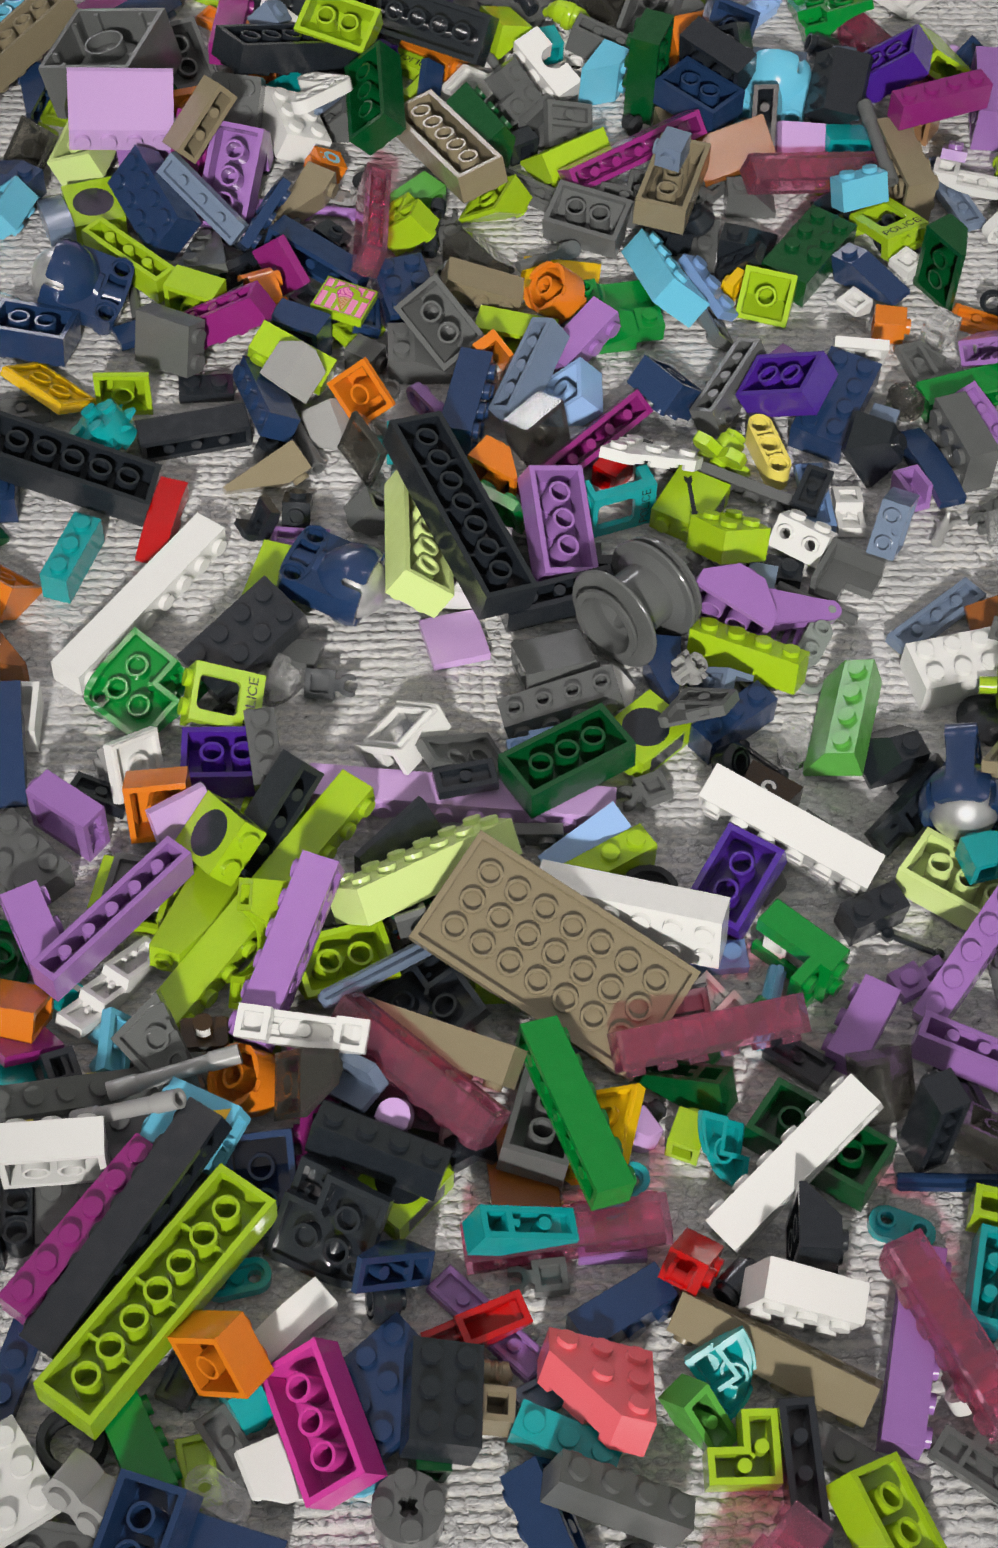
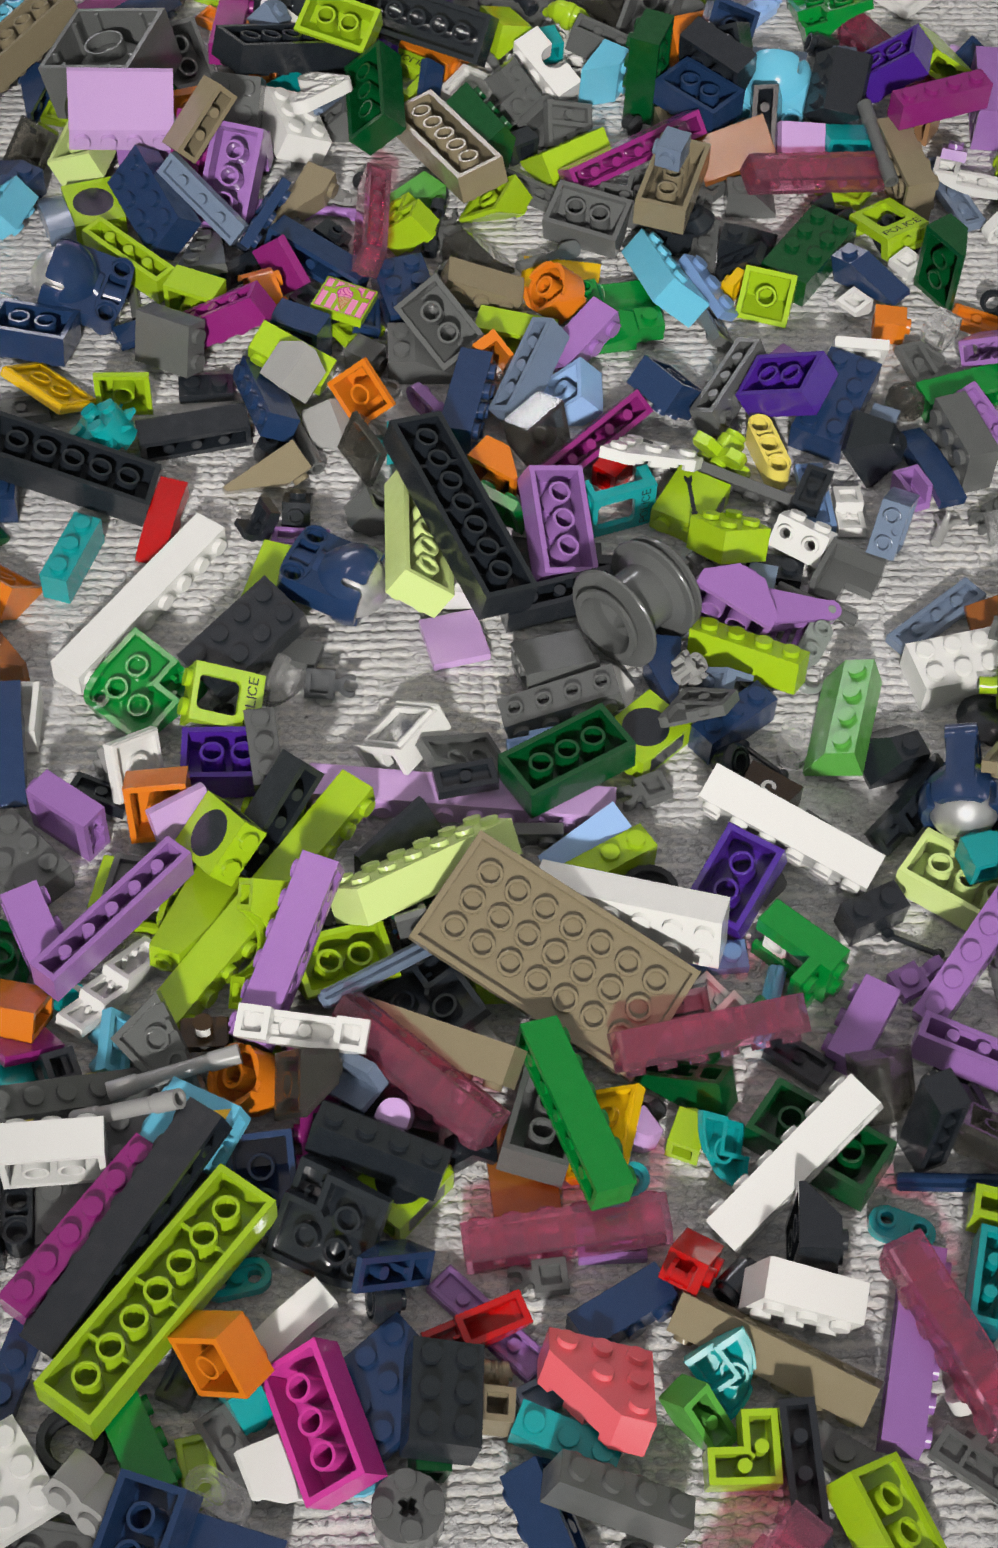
orange brick [303,146,348,184] -> none
teal slope [462,1204,580,1256] -> none
medium azure brick [830,164,889,213] -> none

